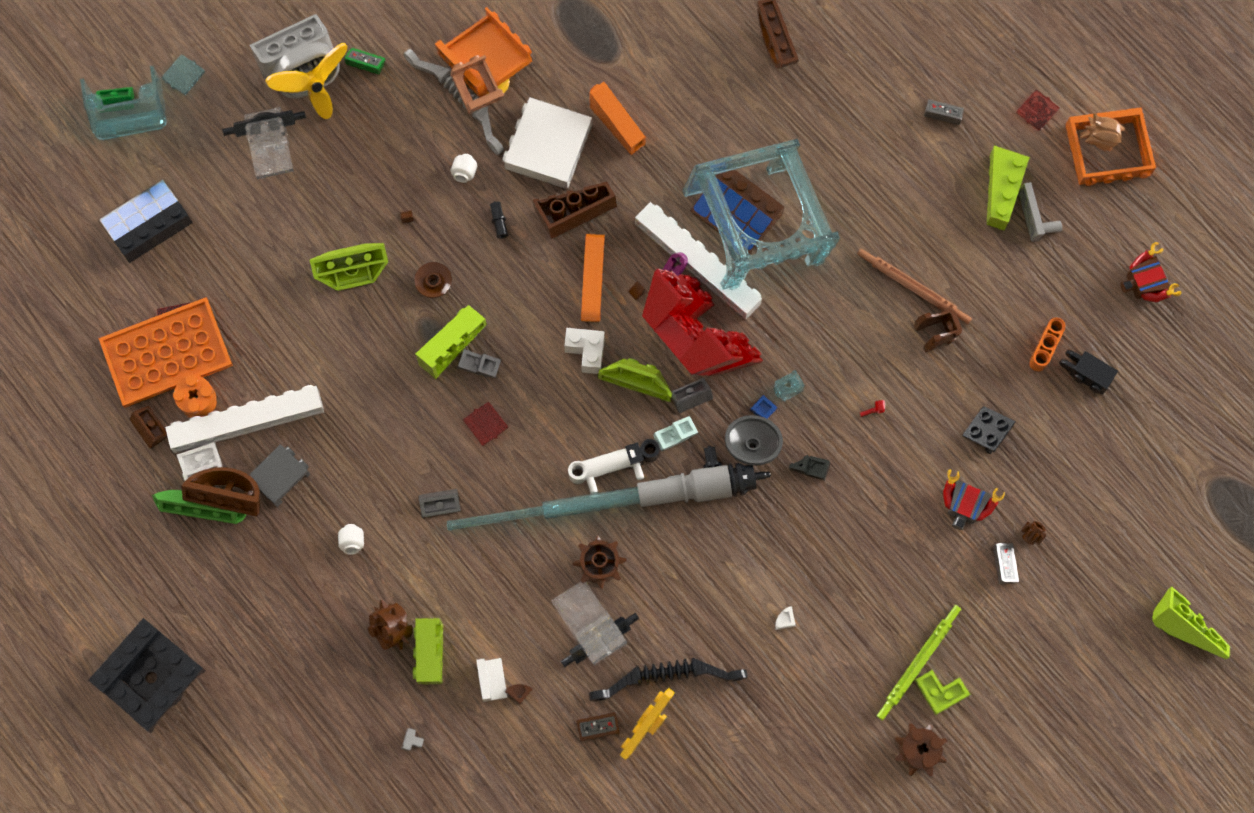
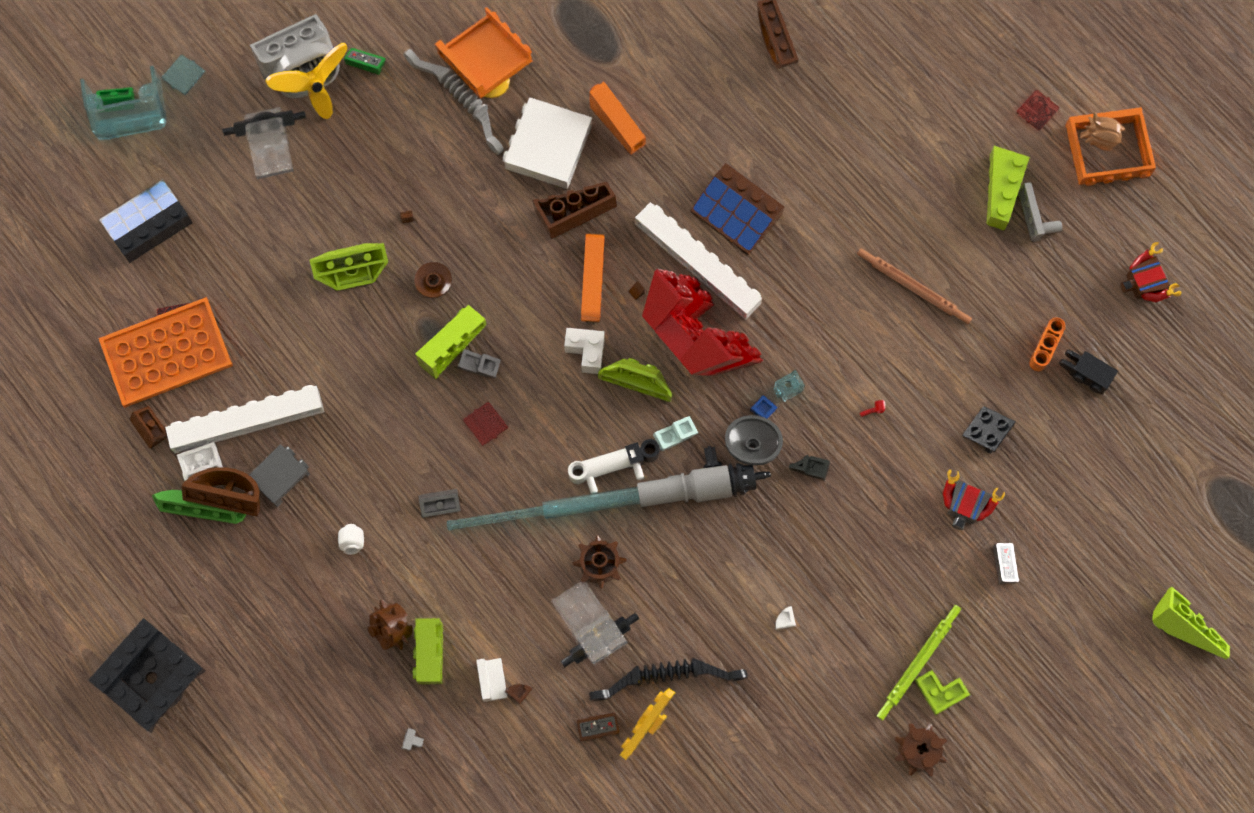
orange brick [173,375,217,418] -> none
nougat panel [450,55,504,114] -> none
white head [451,154,477,183] -> none
black axle [490,201,509,239] -> none
magenta beam [663,252,688,276] -> none
flat silver slope [671,378,713,413] -> none
clear light blue arch [682,139,840,290] -> none
reddish brown piece [914,308,962,353] -> none
flat silver slope [924,99,964,125] -> none
reddish brown gear [1021,521,1046,545] -> none

